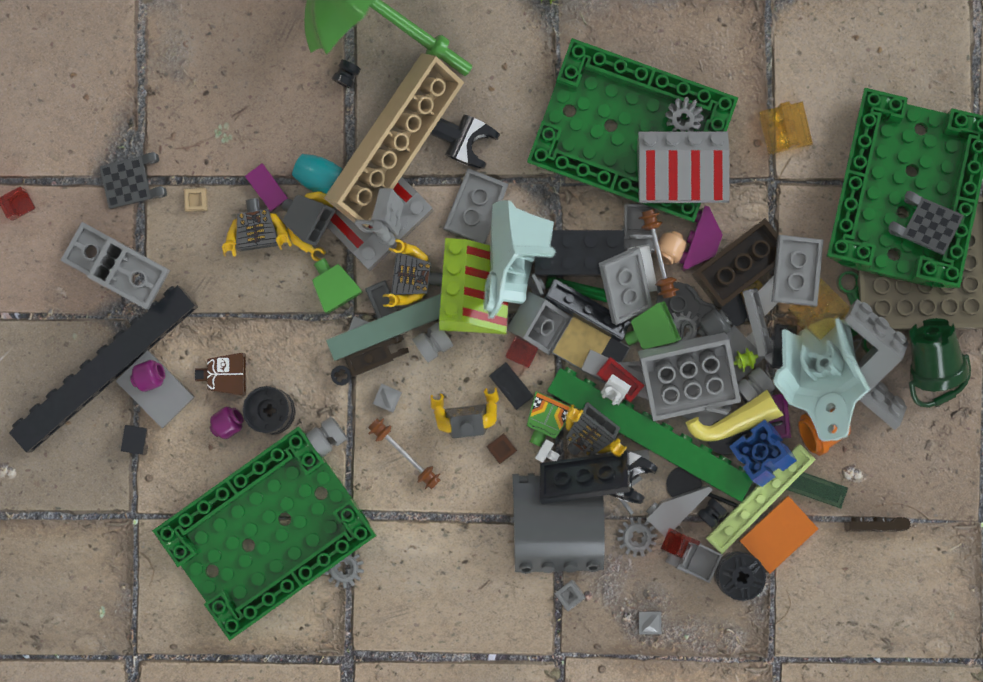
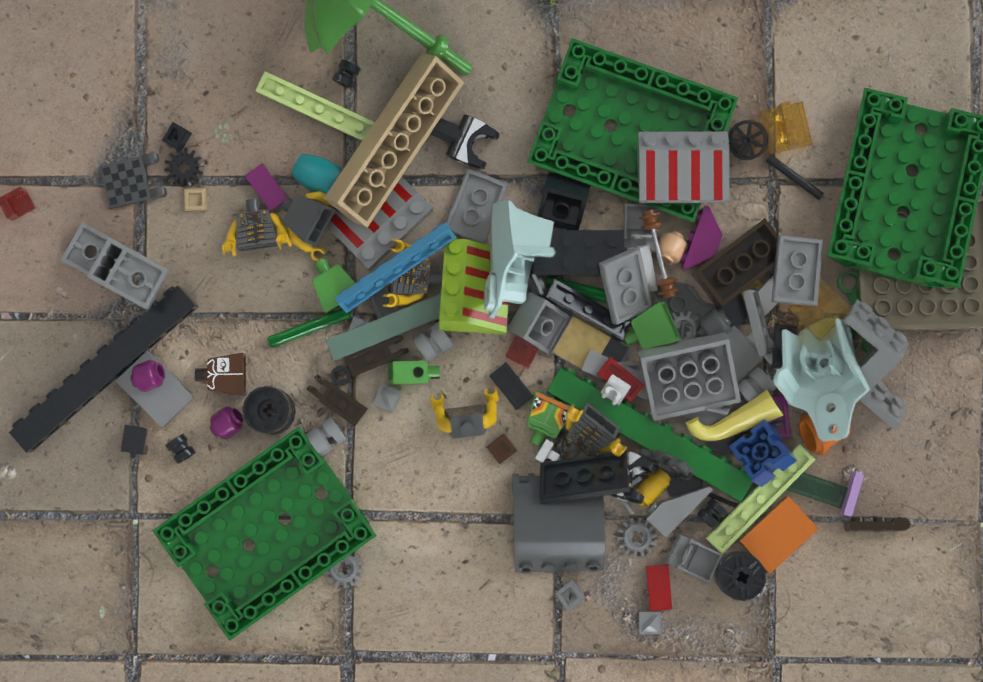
light grey piece [355,188,404,246] -> none
dark orange axle [368,418,441,490] -> none
clear red panel [661,528,700,558] -> none
light grey gear [665,97,704,132] -> none
lime wheel [733,348,759,372] -> none
dark grey flag [888,191,964,255] -> none
dark green piece [909,318,971,408] -> none
none -> black tile [162,122,192,152]
none -> black gear [164,148,204,187]
none -> black wheel [165,434,196,464]
none -> yellowish green plate [255,71,375,141]
none -> green axle [267,308,352,348]
none -> dark brown hinge [306,374,368,426]
none -> dark azure plate [335,222,457,313]
none -> bright green torso [388,361,440,385]
none -> black slope [537,172,590,230]
none -> yellow head [635,468,671,508]
none -> dark grey tile [638,448,694,482]
none -> red tile [646,564,672,611]
none -> black wheel [728,120,769,160]
none -> black bar [766,154,824,200]
none -> lavender tile [839,471,864,517]

